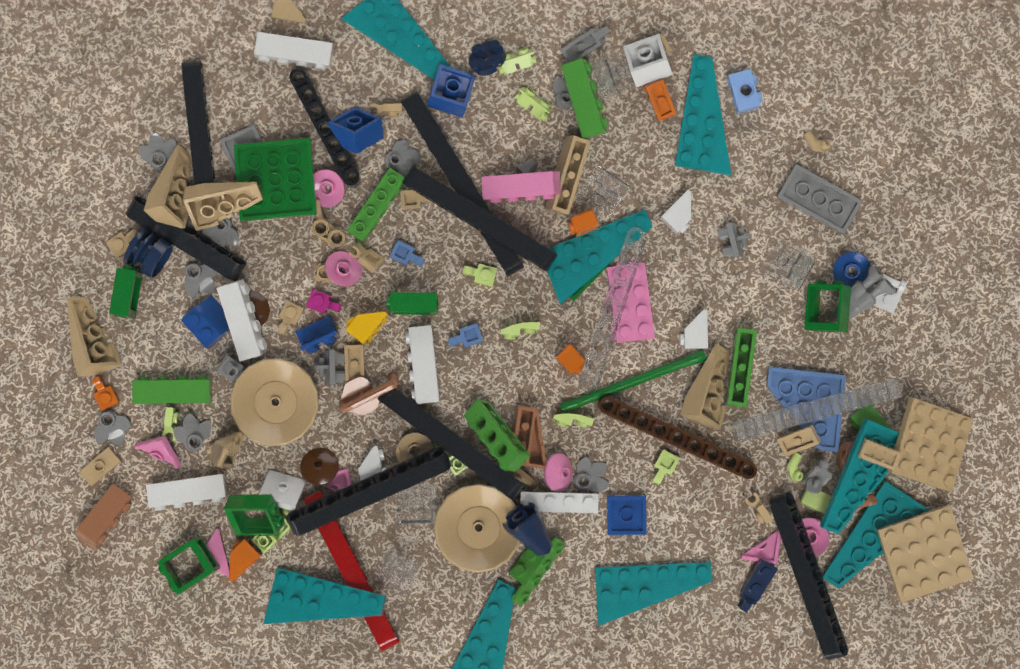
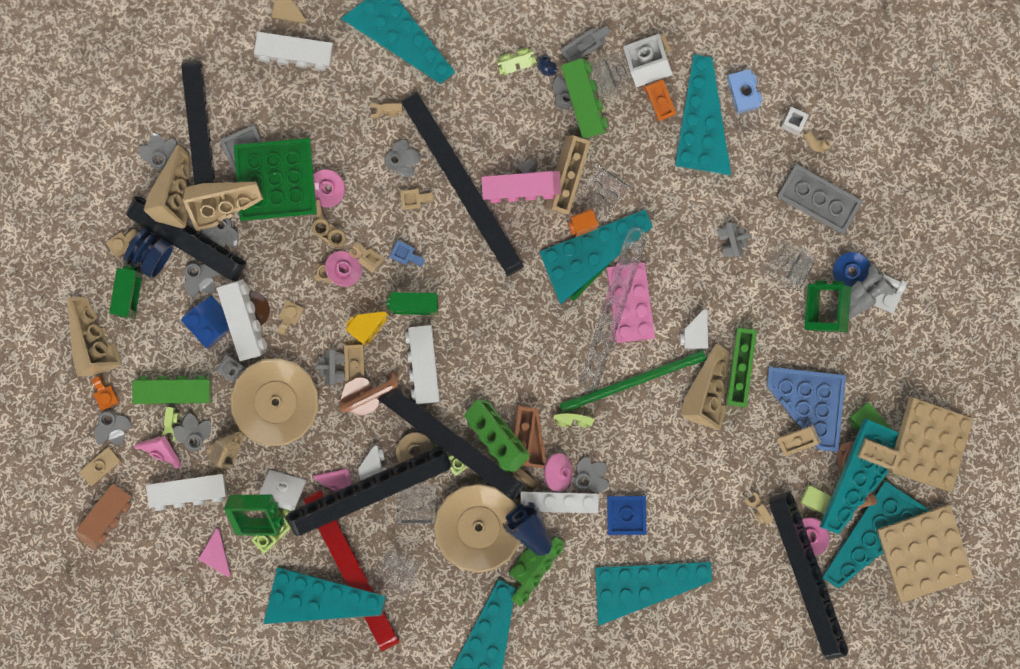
green window [157,536,220,595] -> none
orange slope [229,538,262,583] -> none
black beam [289,68,361,188] -> none
blue bracket [295,316,340,354] -> none
reddish brown dish [300,448,339,485] -> none
dark pink plate [306,289,342,314] -> none
blue slope [328,107,384,154] -> none
bright green brick [347,168,405,243] -> none
black beam [402,166,558,272] -> none
blue slope [427,64,476,118] -> none
medium blue plate [448,323,483,348] -> none
yellowish green plate [462,264,497,287] -> none
dark blue plate [469,40,506,76] -> none
yellowish green slope [500,322,540,340] -> none
yellowish green hinge [514,87,553,121] -> none
orange slope [556,344,586,376] -> none
reddish brown beam [598,397,757,479] -> none
yellowish green plate [652,449,680,485] -> none
white slope [660,190,691,234] -> none
clear beam [730,378,903,442] -> none
dark blue hinge [737,558,778,612] -> none
bright pink tile [741,530,781,565] -> none
yellowish green arm [786,453,803,481] -> none
light grey hips [801,460,833,494] -> none
none -> dark blue plate [537,55,558,76]
none -> white brick [781,107,808,136]

